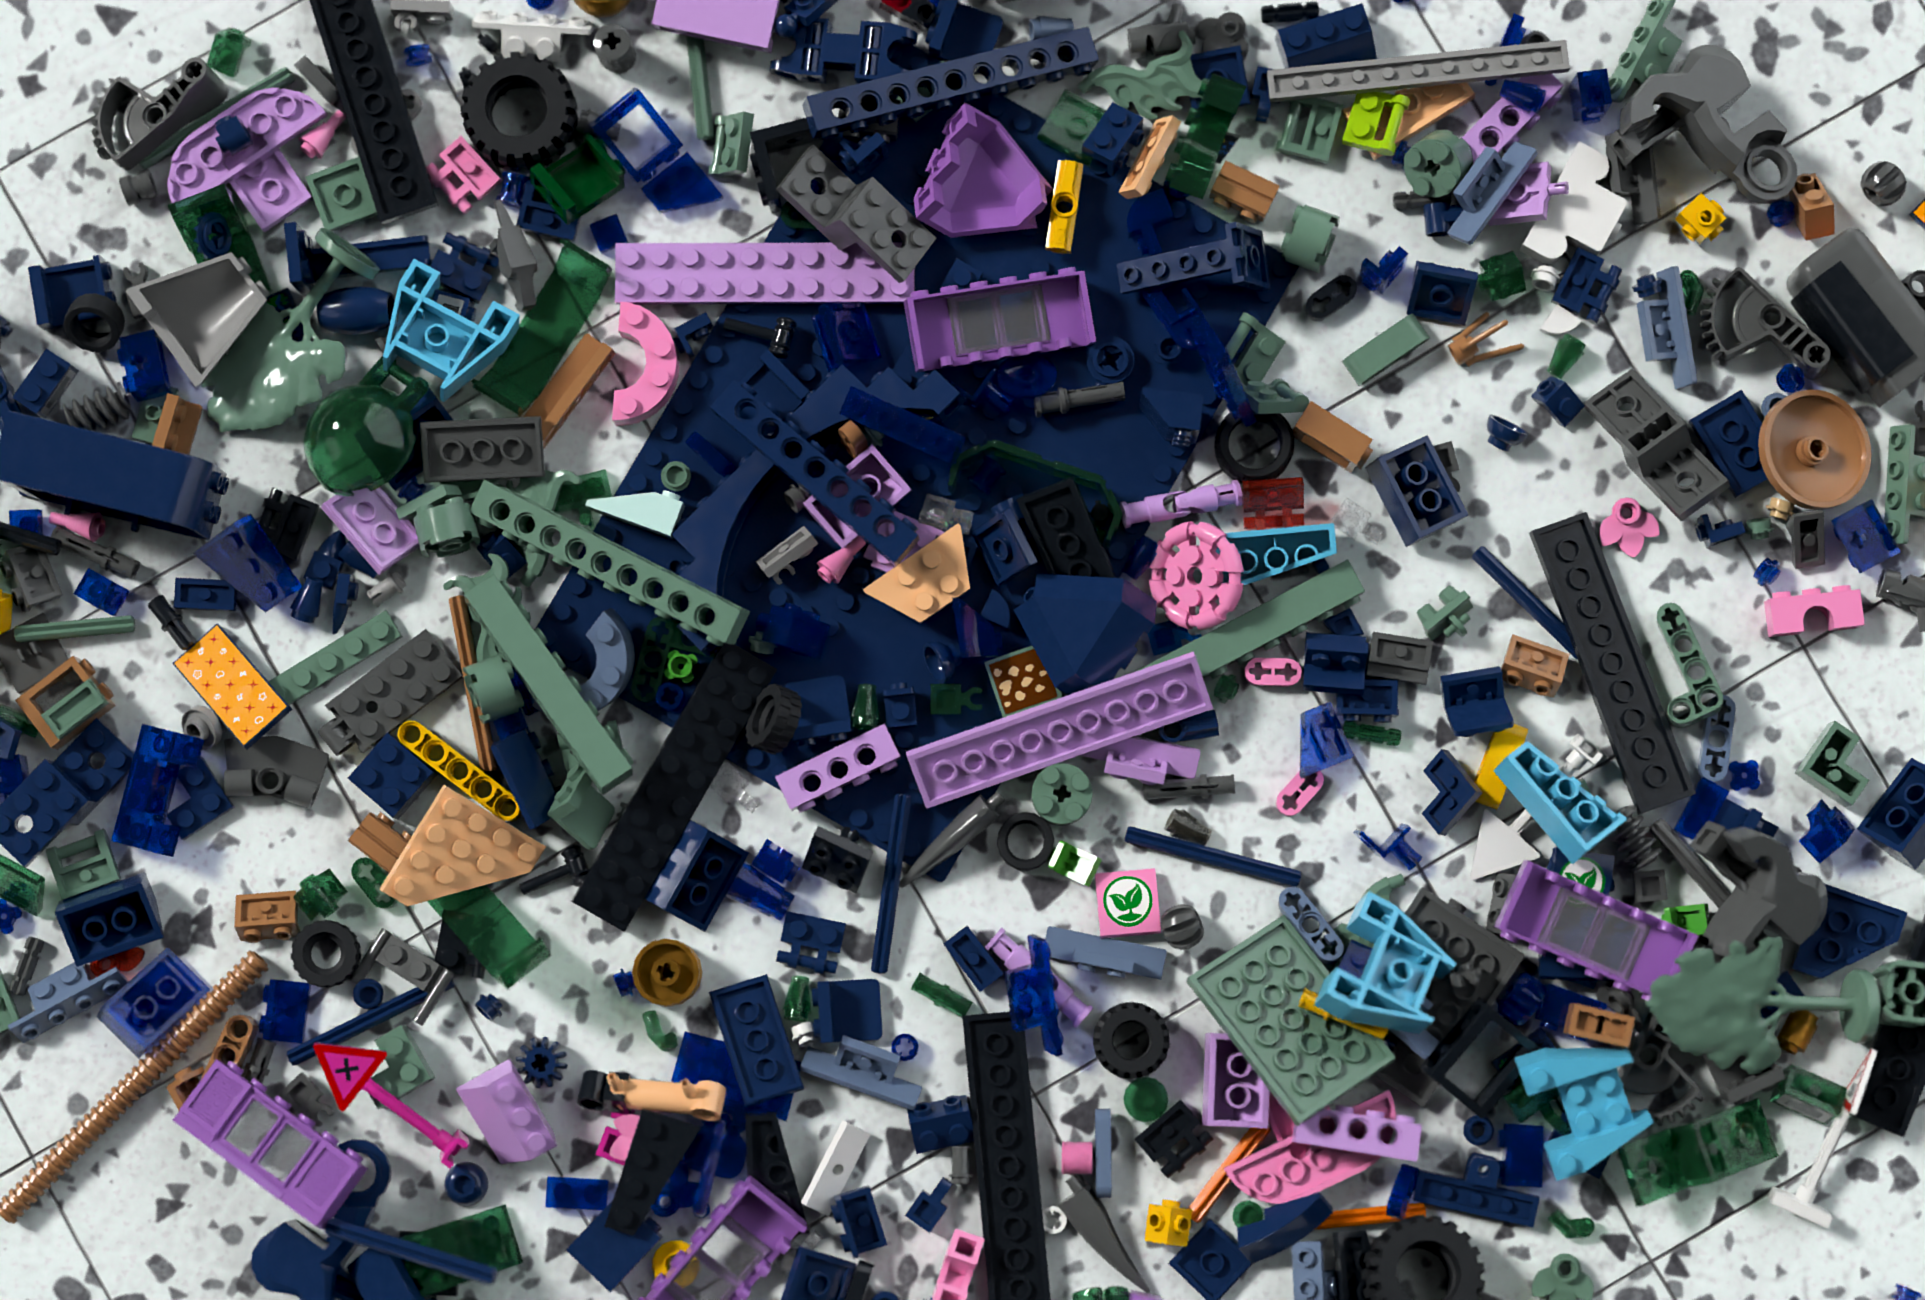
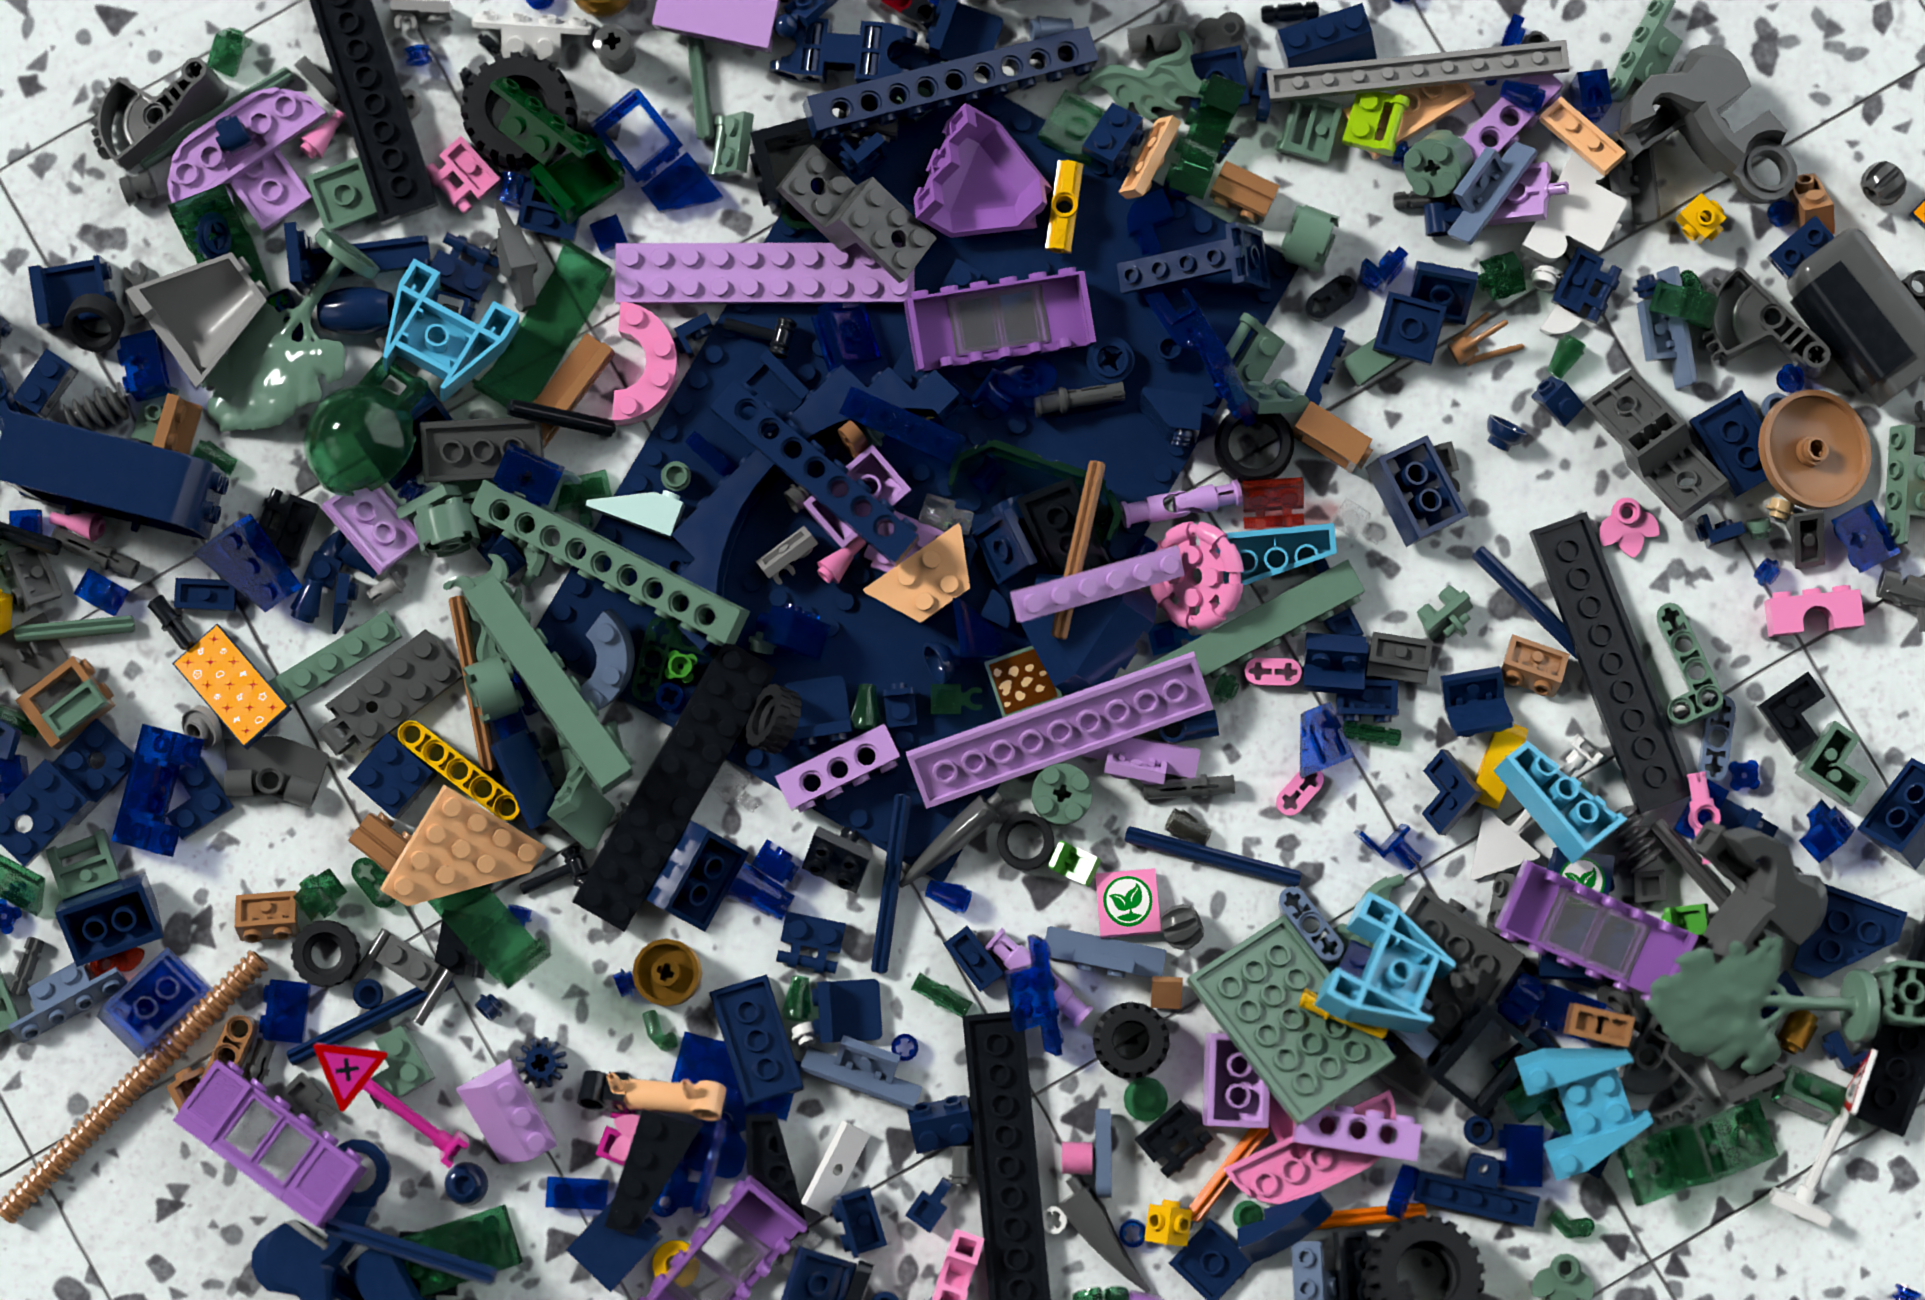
none -> clear green cone [192,439,238,476]
none -> dark green bracket [489,77,596,165]
none -> clear blue brick [492,443,565,506]
none -> clear blue plate [503,904,532,927]
none -> black axle [506,399,616,437]
none -> clear blue cone [925,880,972,914]
none -> lavender plate [1010,546,1185,622]
none -> medium nougat axle [1051,460,1105,639]
none -> clear blue bush [1119,1219,1146,1248]
none -> medium nougat tile [1151,976,1183,1009]
none -> dark blue plate [1304,326,1347,405]
none -> dark blue tile [1372,291,1447,366]
none -> light nougat plate [1539,97,1626,177]
none -> clear green plate [1648,281,1720,329]
none -> bright pink pin [1686,771,1721,865]
none -> black plate [1757,672,1826,756]
none -> dark blue bracket [1767,216,1834,280]
none -> dark blue bracket [1821,1030,1869,1072]

